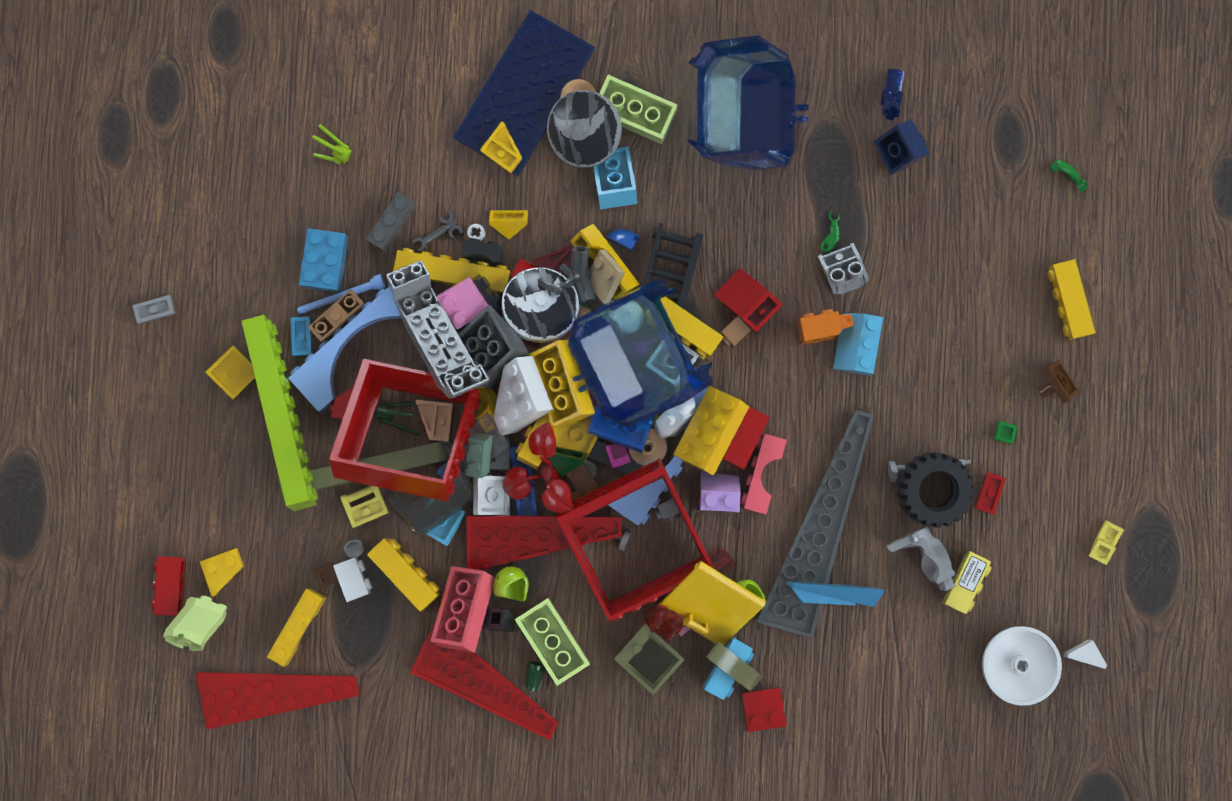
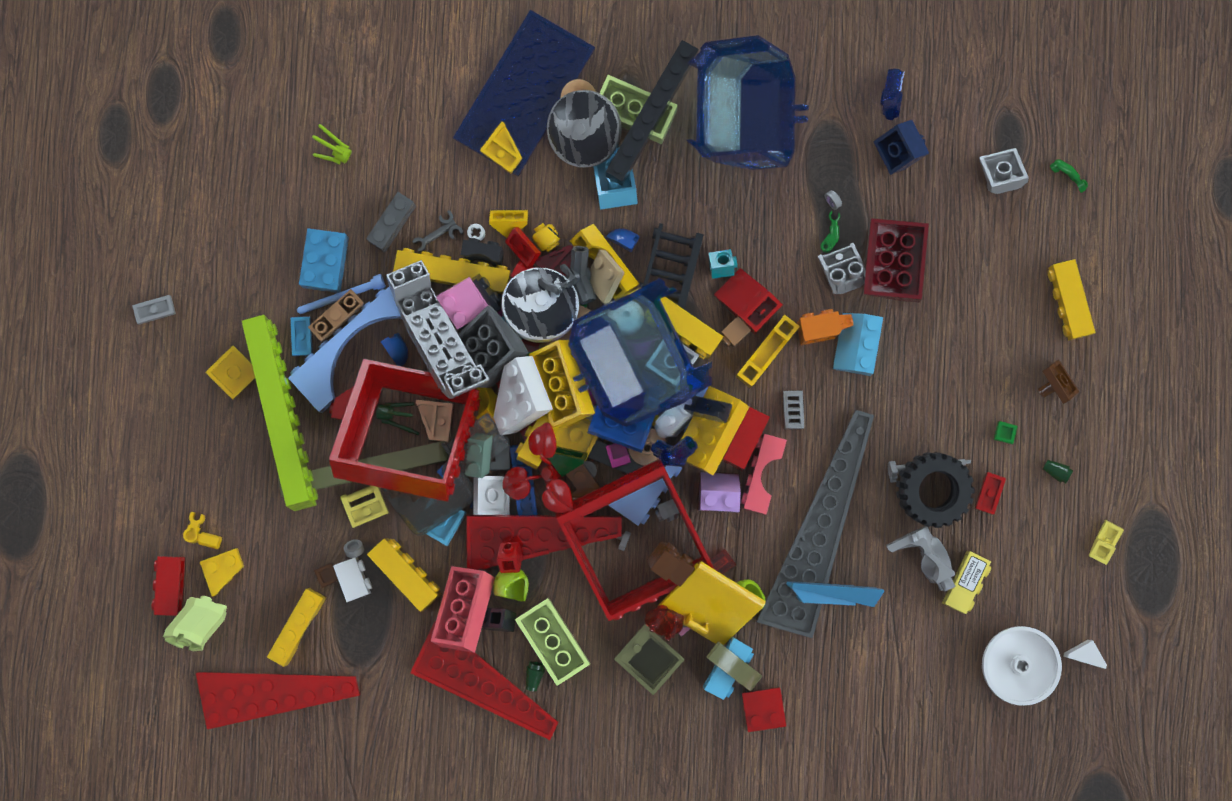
none -> yellow bar [183,512,222,549]
none -> blue brick [381,333,408,367]
none -> red brick [497,542,523,573]
none -> red plate [505,227,541,268]
none -> yellow head [532,223,561,252]
none -> black brick [605,40,699,186]
none -> reddish brown brick [647,541,695,587]
none -> clear blue piece [651,436,698,467]
none -> black hinge [684,395,732,423]
none -> teal brick [708,249,738,279]
none -> yellow arch [736,315,800,389]
none -> light grey slope [783,391,804,429]
none -> light grey tile [824,190,842,210]
none -> dark red slope [863,218,929,303]
none -> light grey slope [979,148,1029,194]
none -> dark green cone [1043,460,1073,484]

